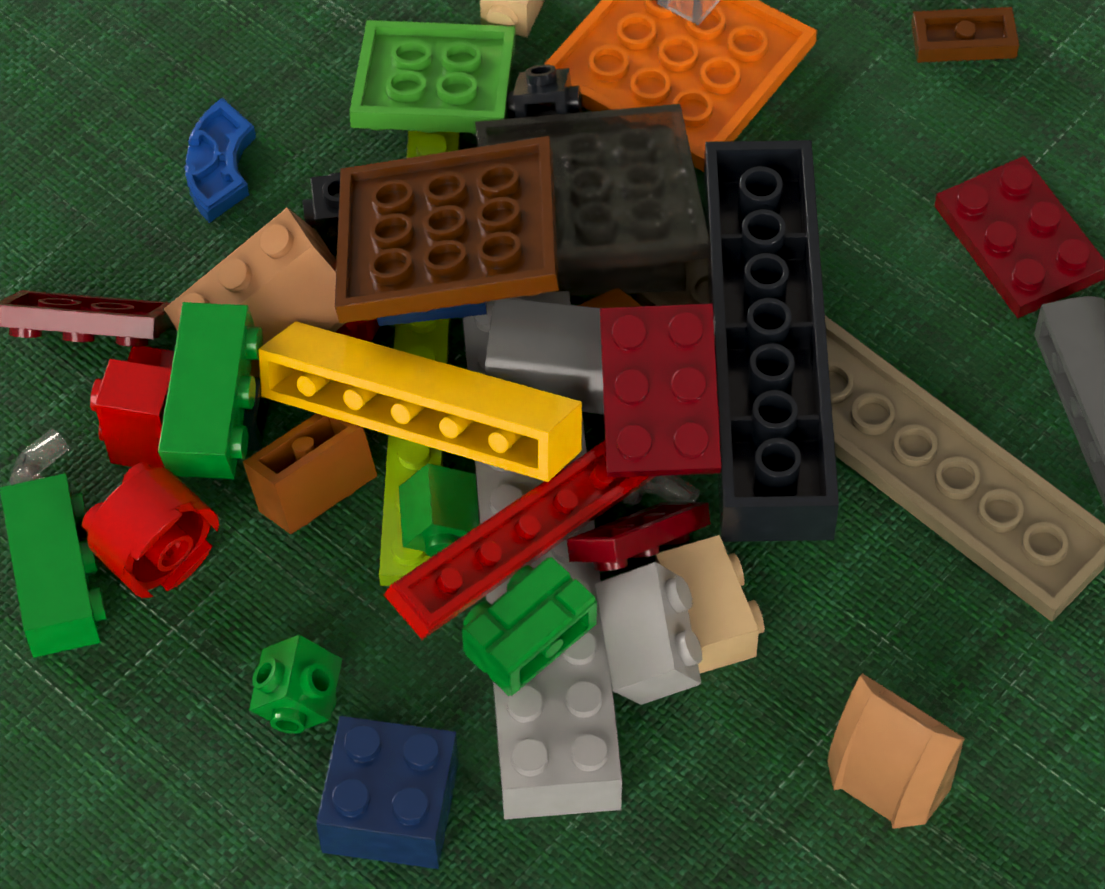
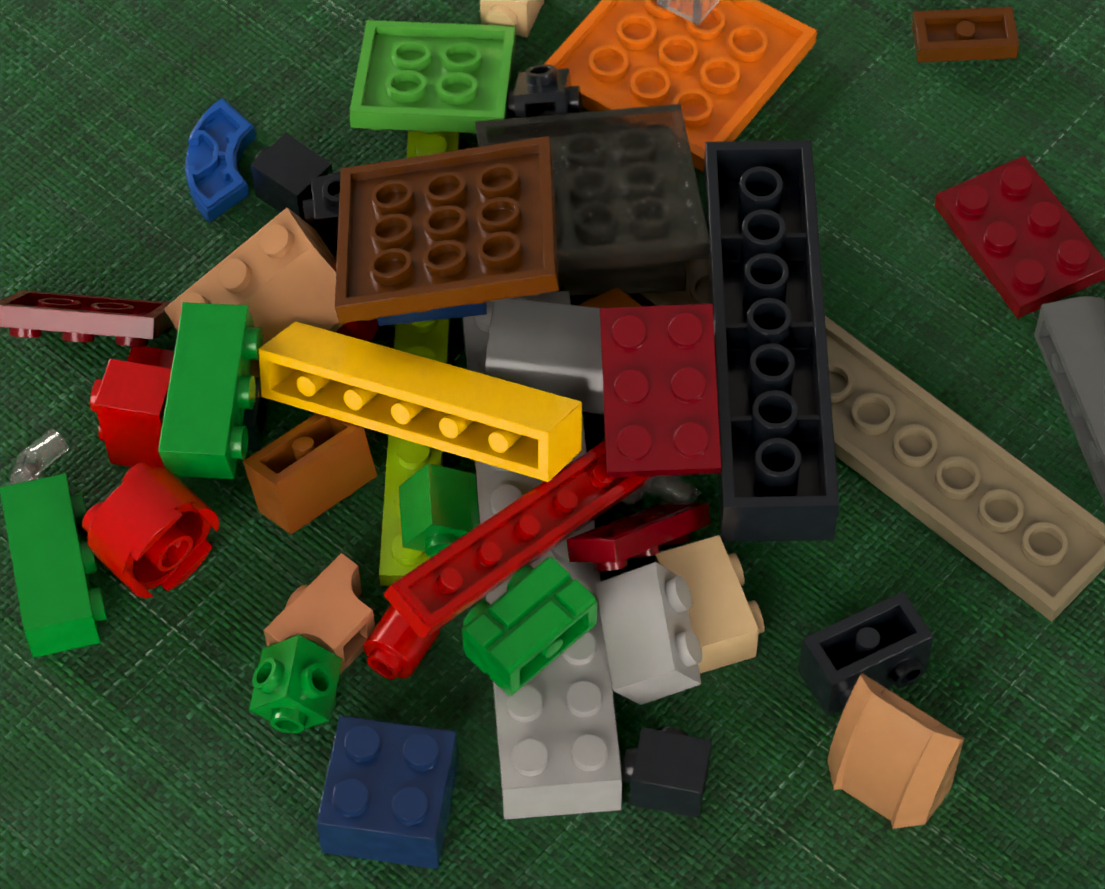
none -> black brick [251,133,333,221]
none -> nougat brick [264,553,375,675]
none -> red brick [363,604,440,680]
none -> black brick [622,727,712,818]
none -> black brick [798,591,934,717]

